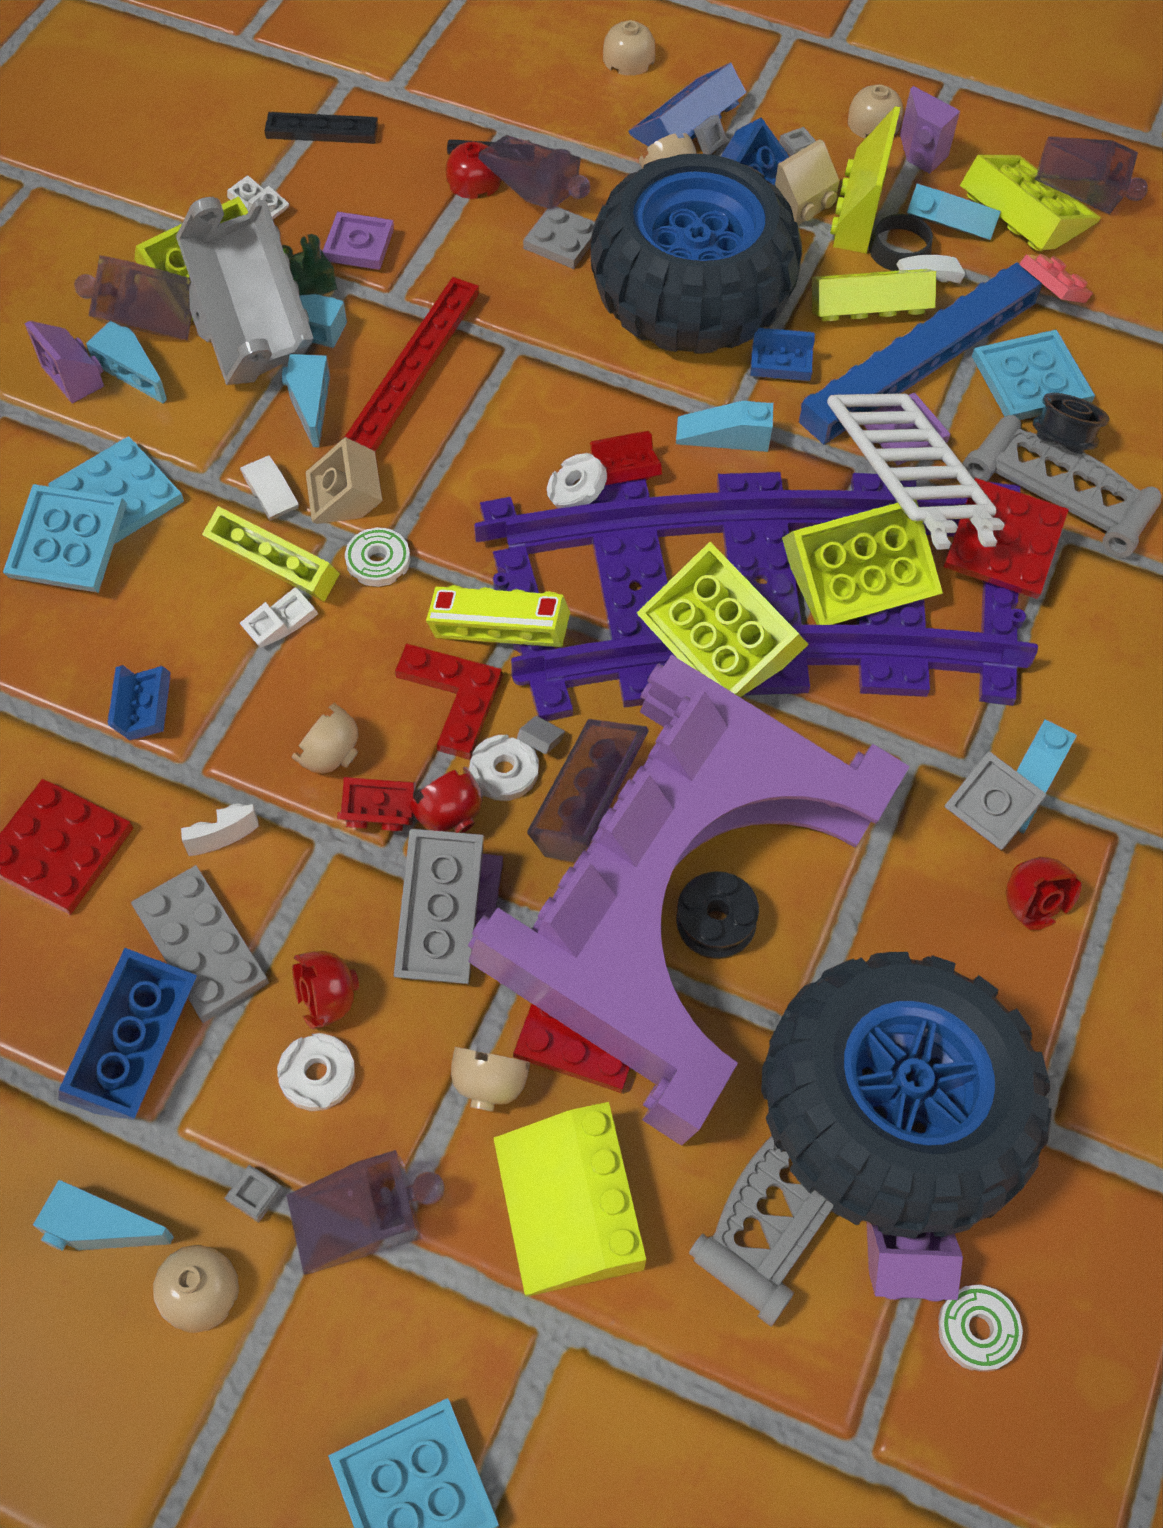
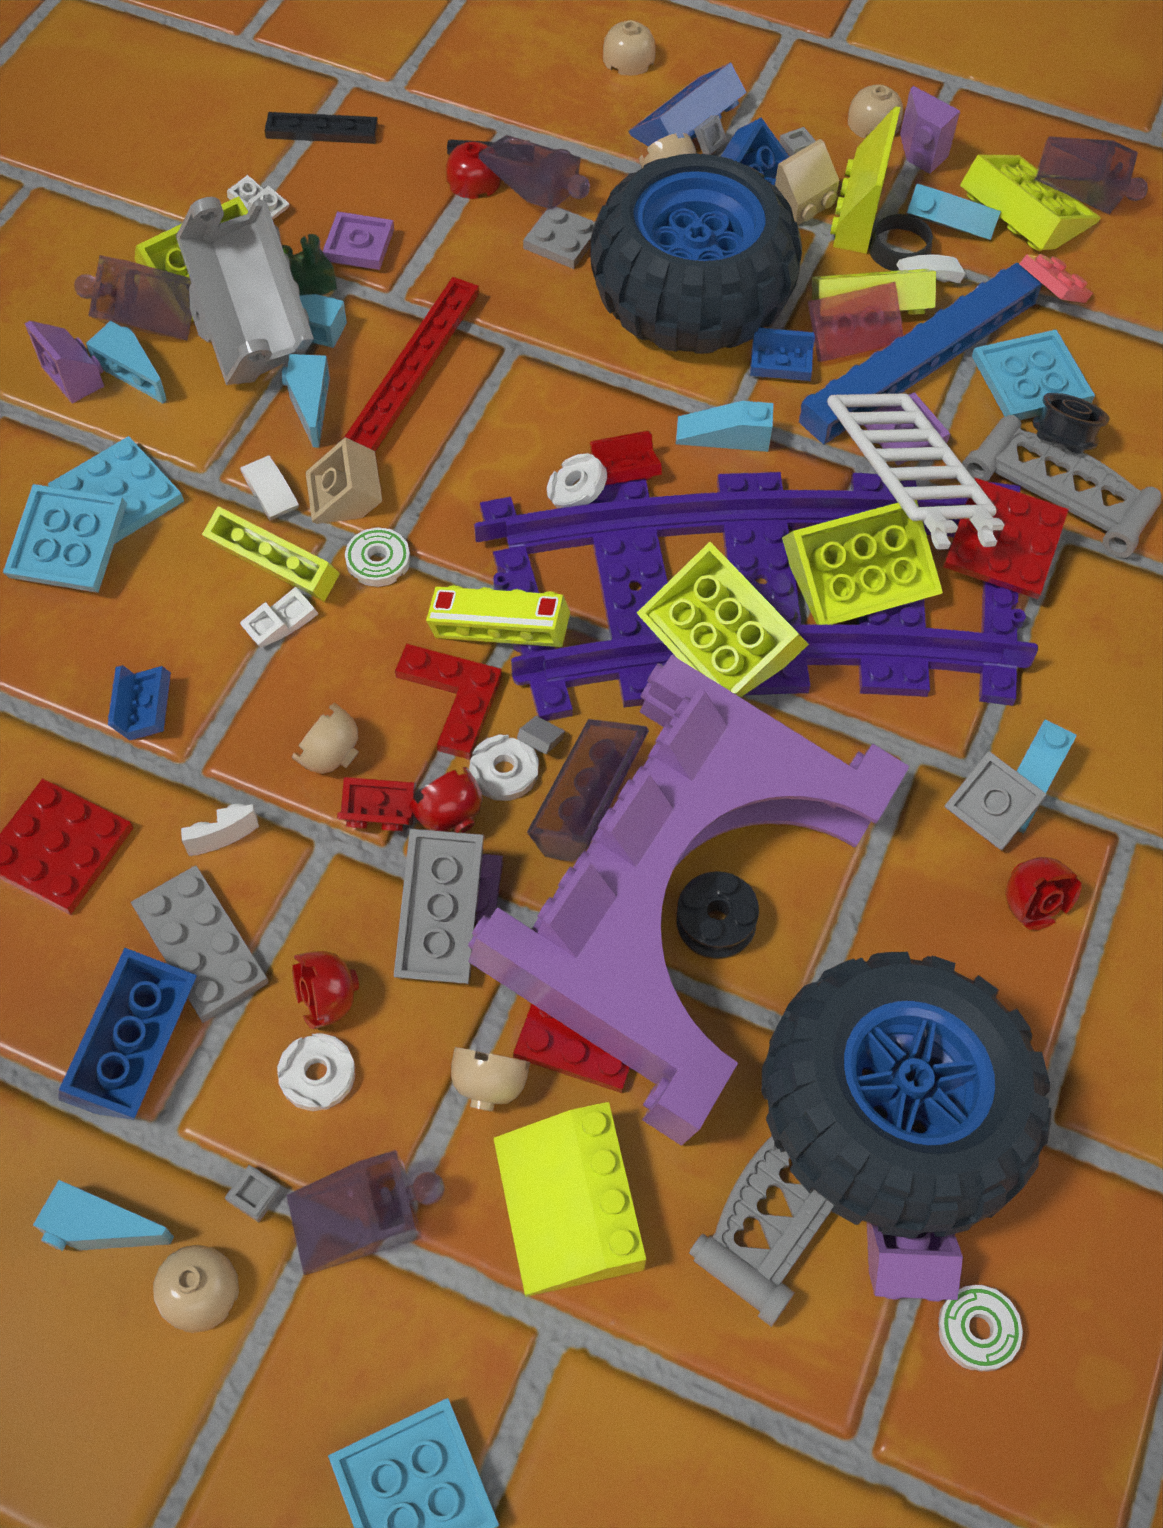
none -> clear pink tile [808,282,904,362]

